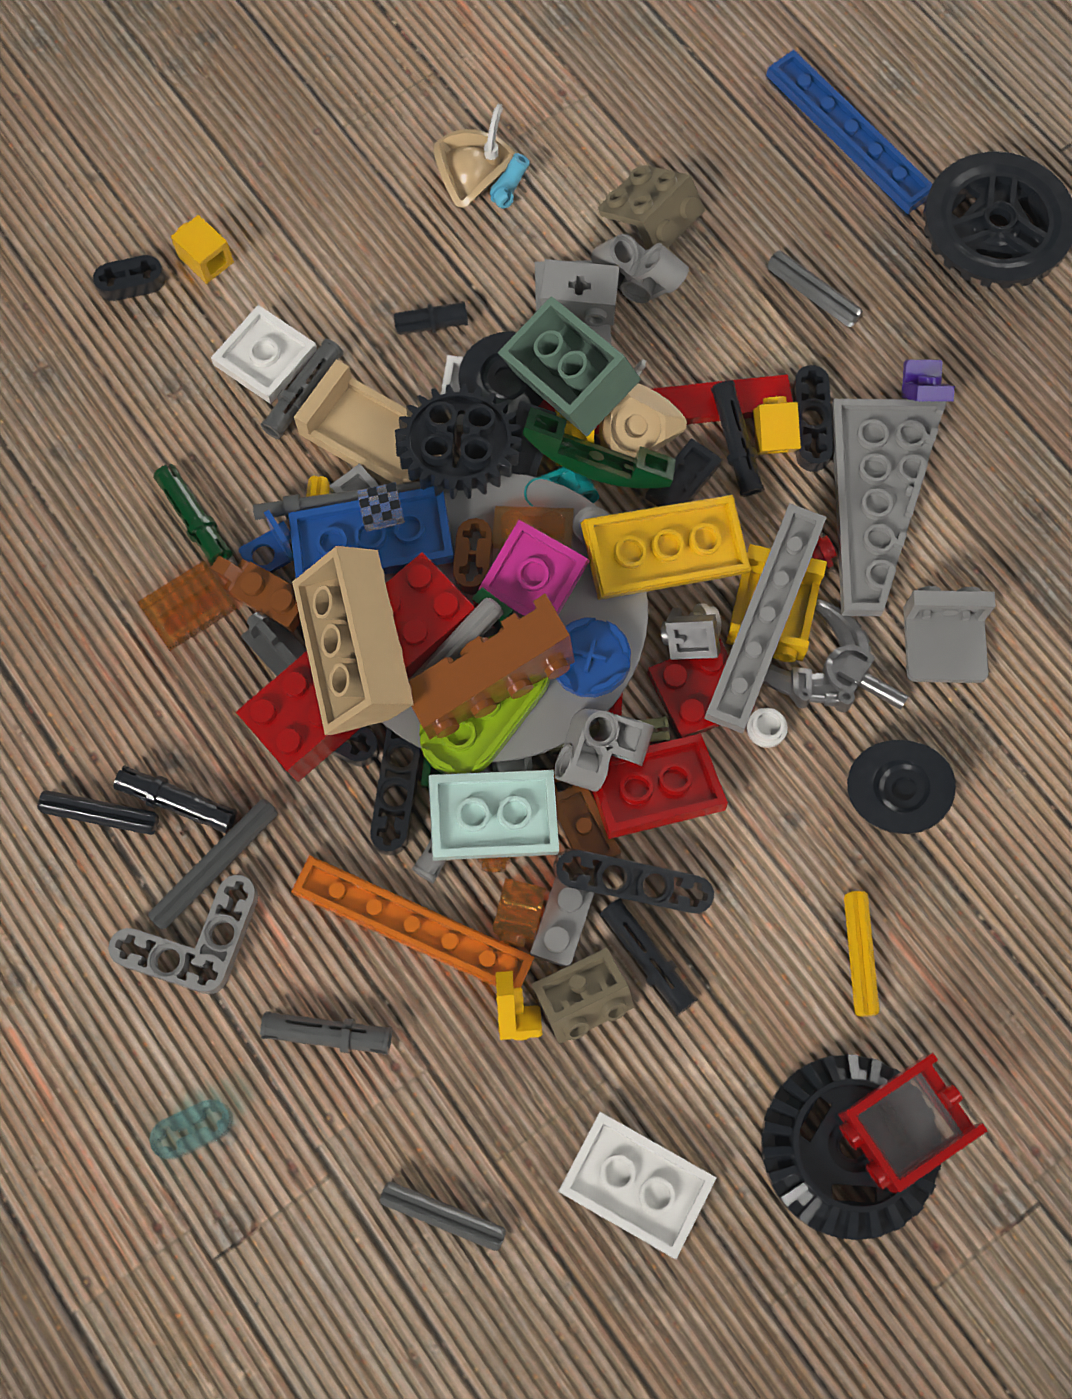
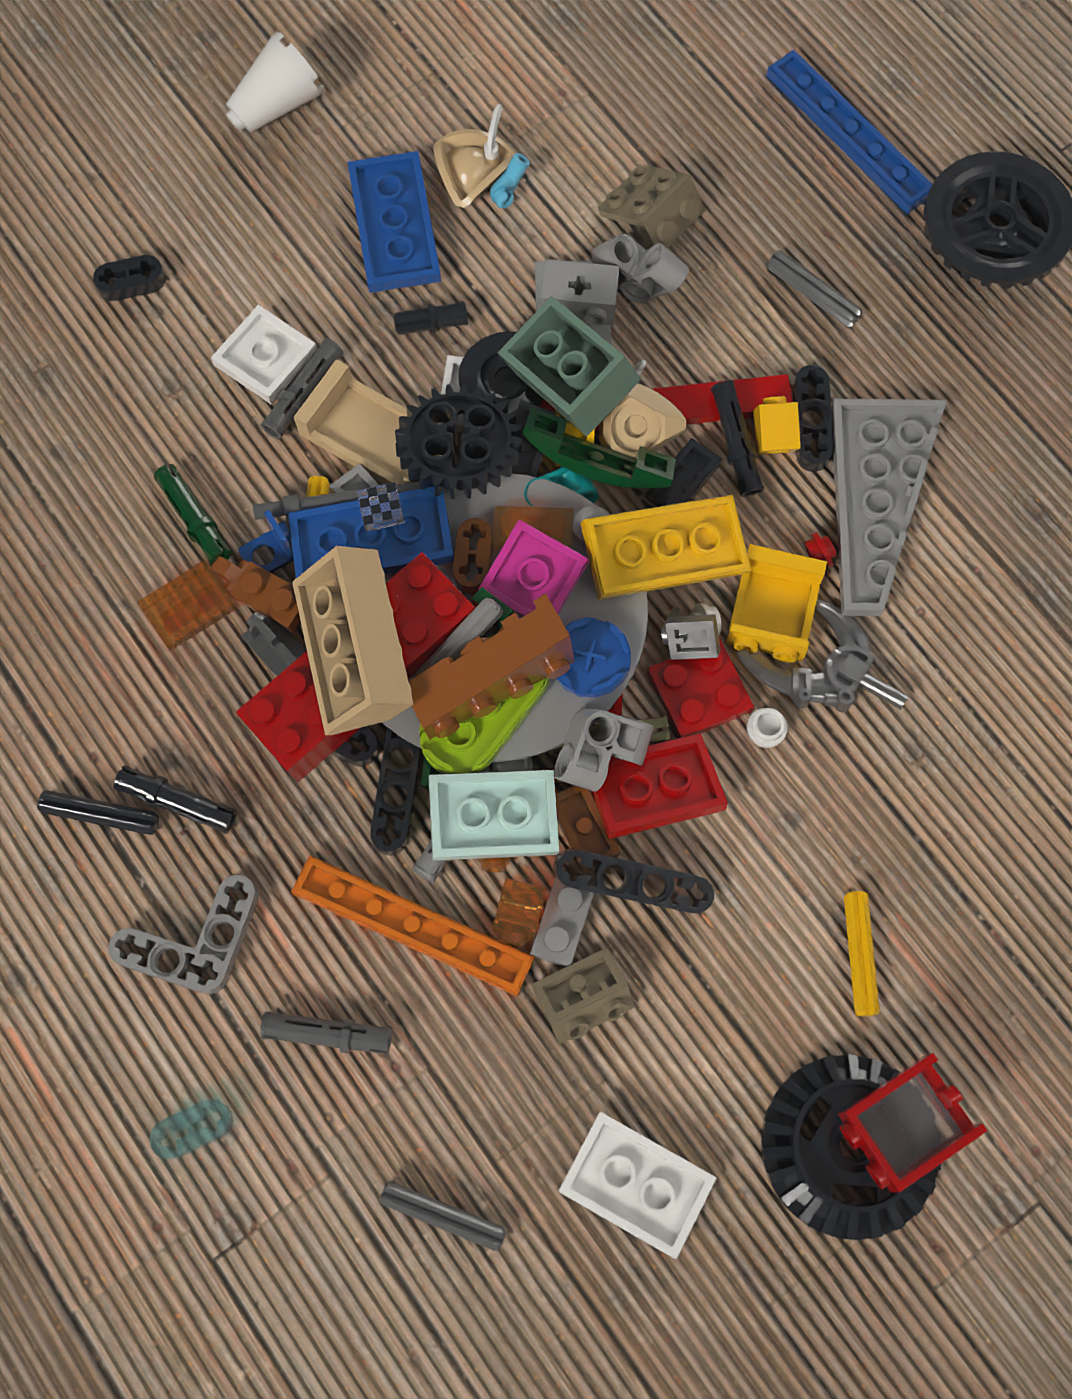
dark grey axle [148,799,278,930] -> none
yellow brick [170,214,234,284] -> none
yellow bracket [495,971,542,1041] -> none
black pin [600,898,698,1016] -> none
light grey plate [704,503,827,734] -> none
black hat [847,740,956,834] -> none
bracket [901,359,955,402] -> none
light grey bracket [903,586,996,683] -> none
none -> white cone [226,31,325,133]
none -> blue plate [348,151,441,293]

